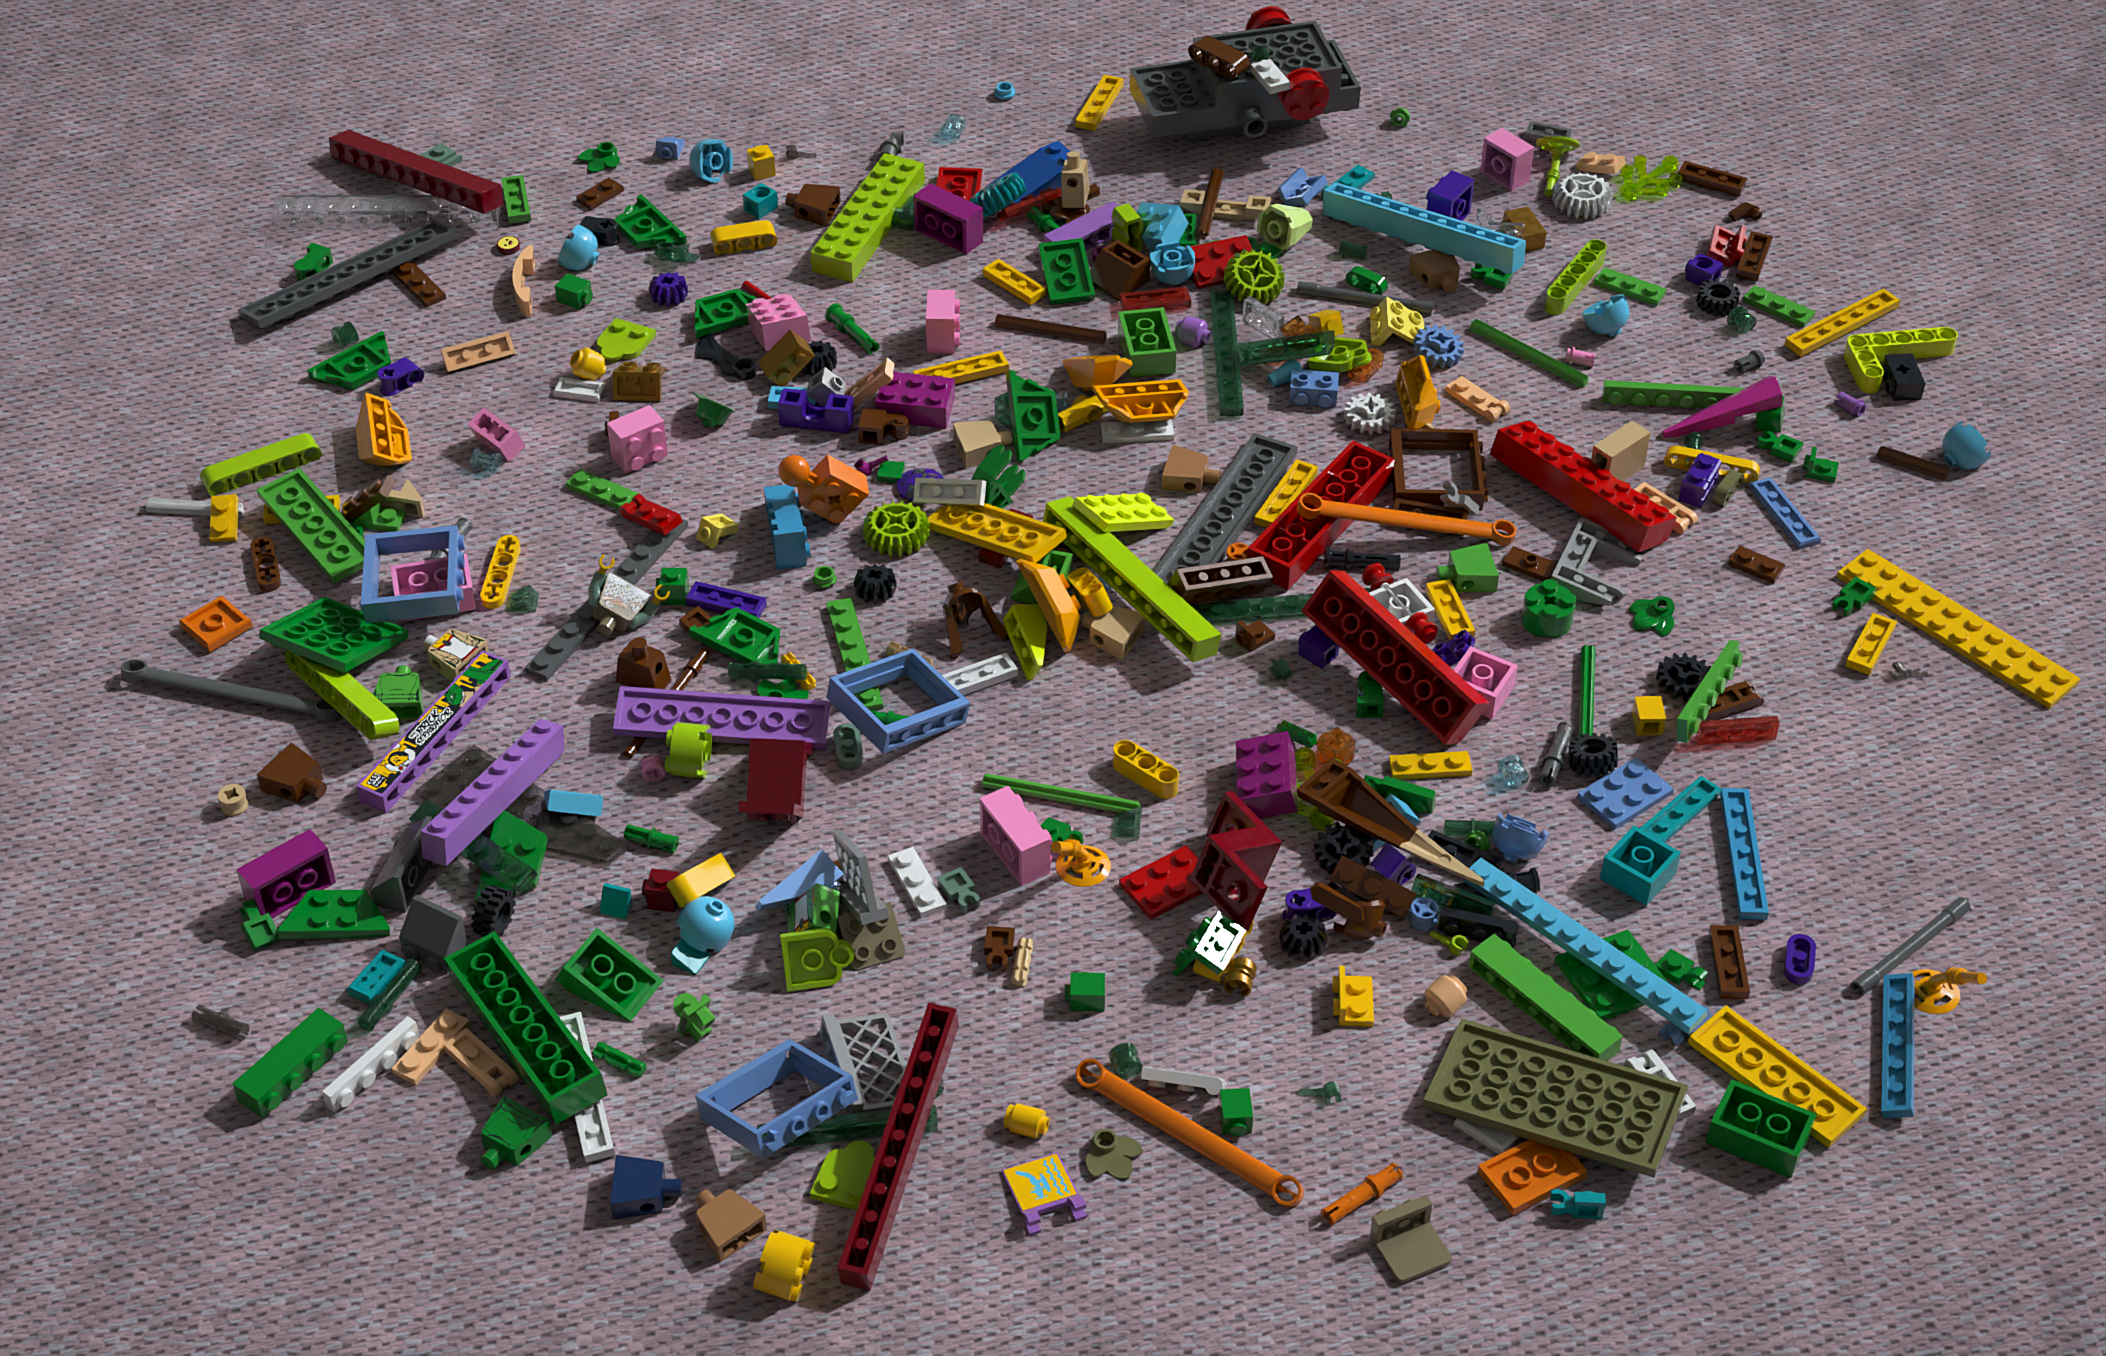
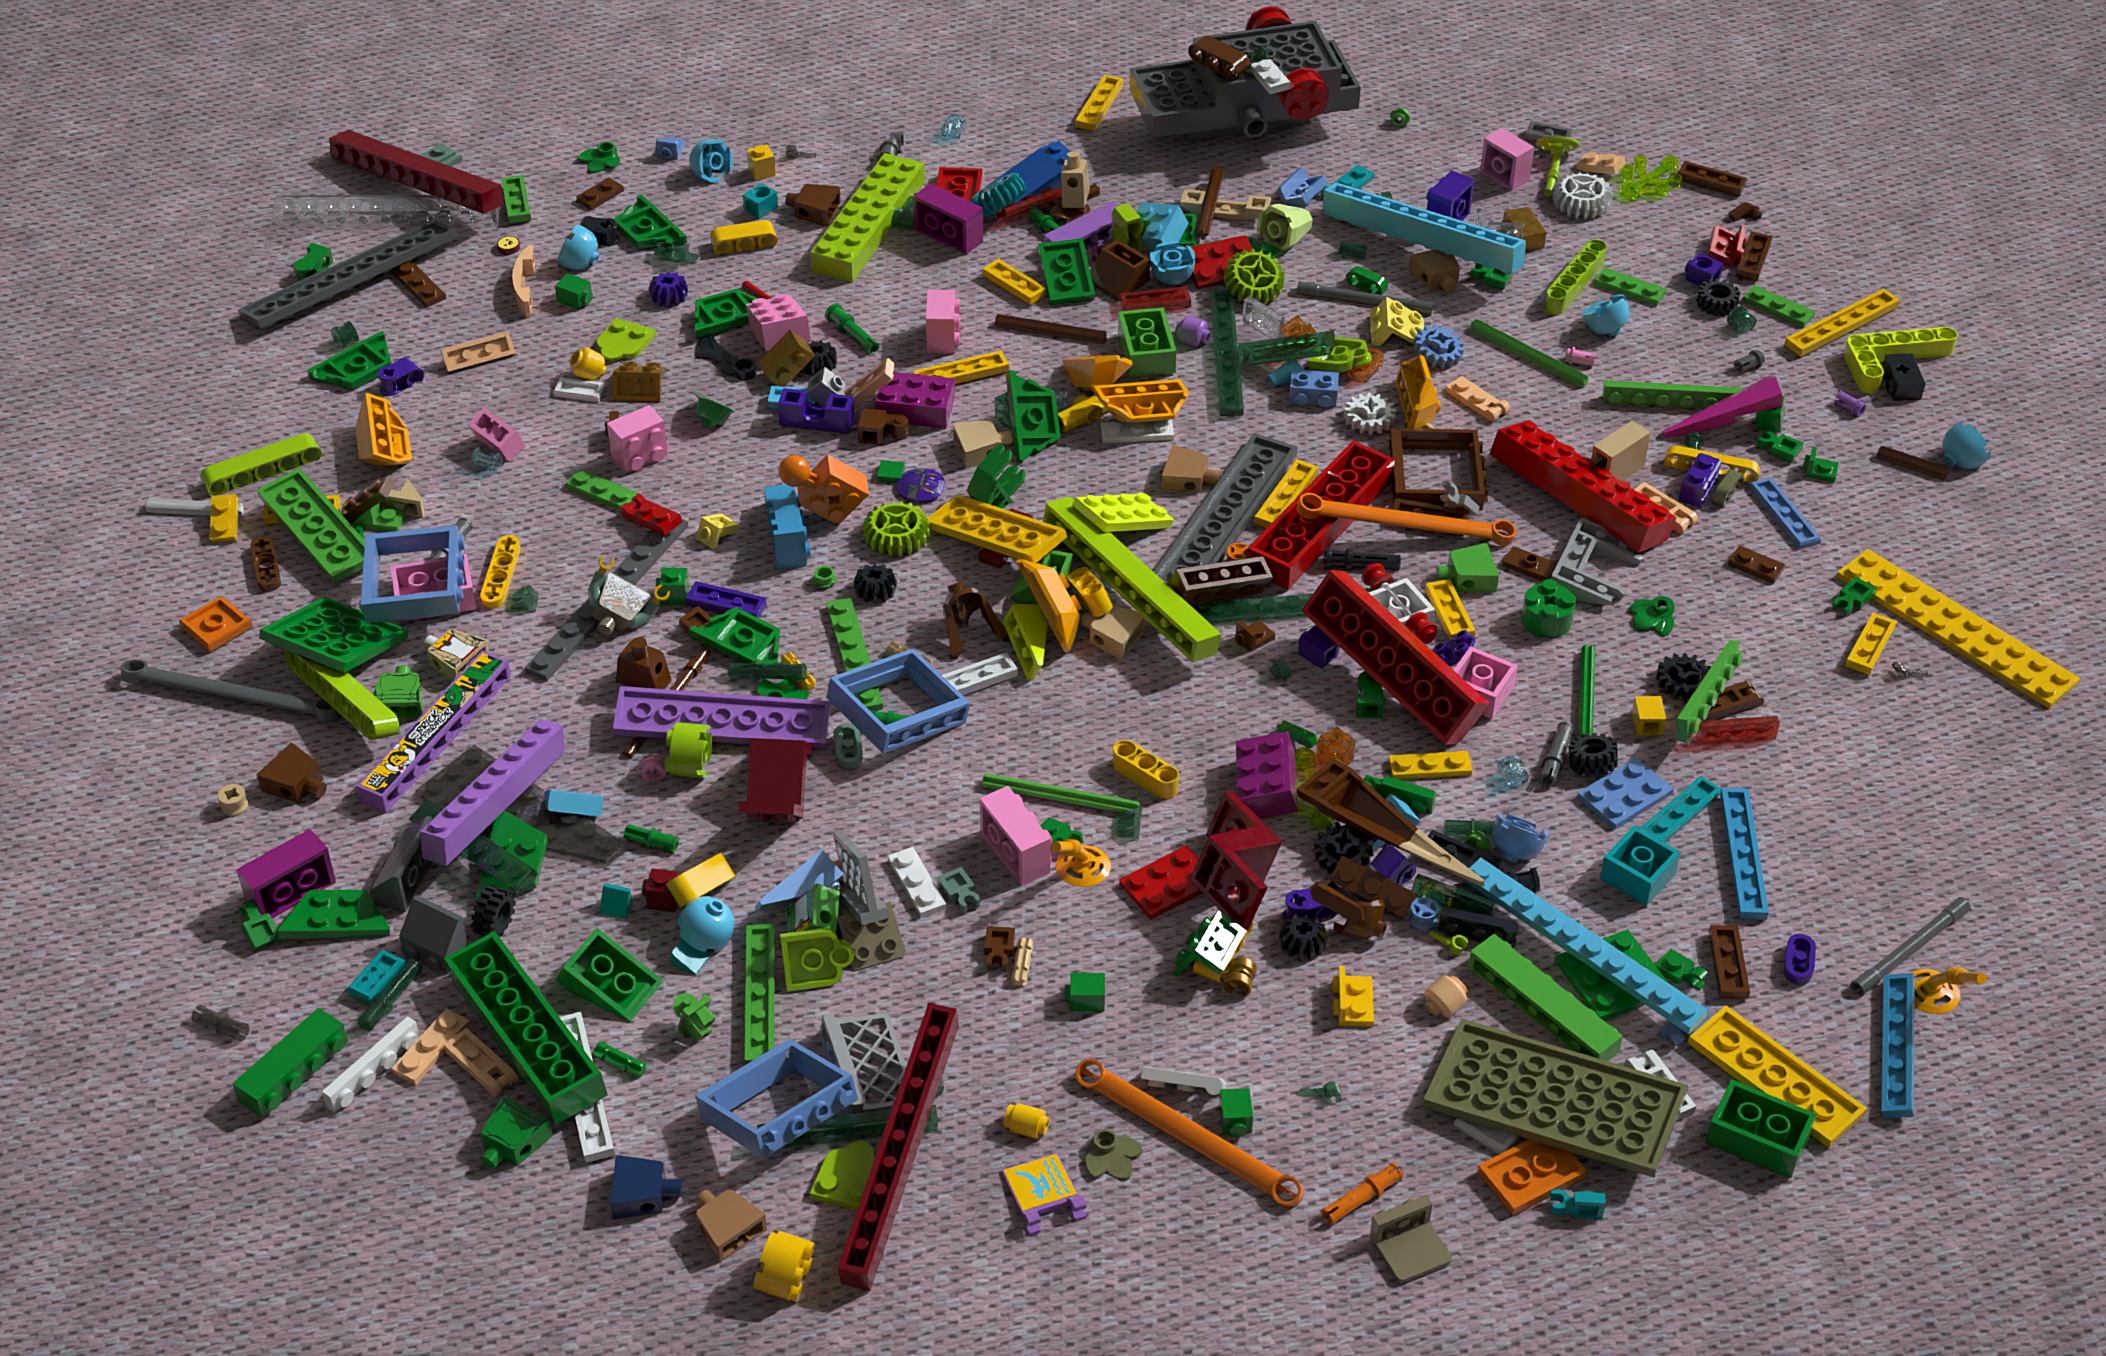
magenta hand [854,455,889,476] -> none
white plate [913,478,986,506] -> none
medium azure plate [994,82,1015,100] -> none
clear green wheel [1109,1043,1143,1079] -> none
yellow brick [1308,309,1344,340] -> none
none -> bright green plate [745,924,775,1065]

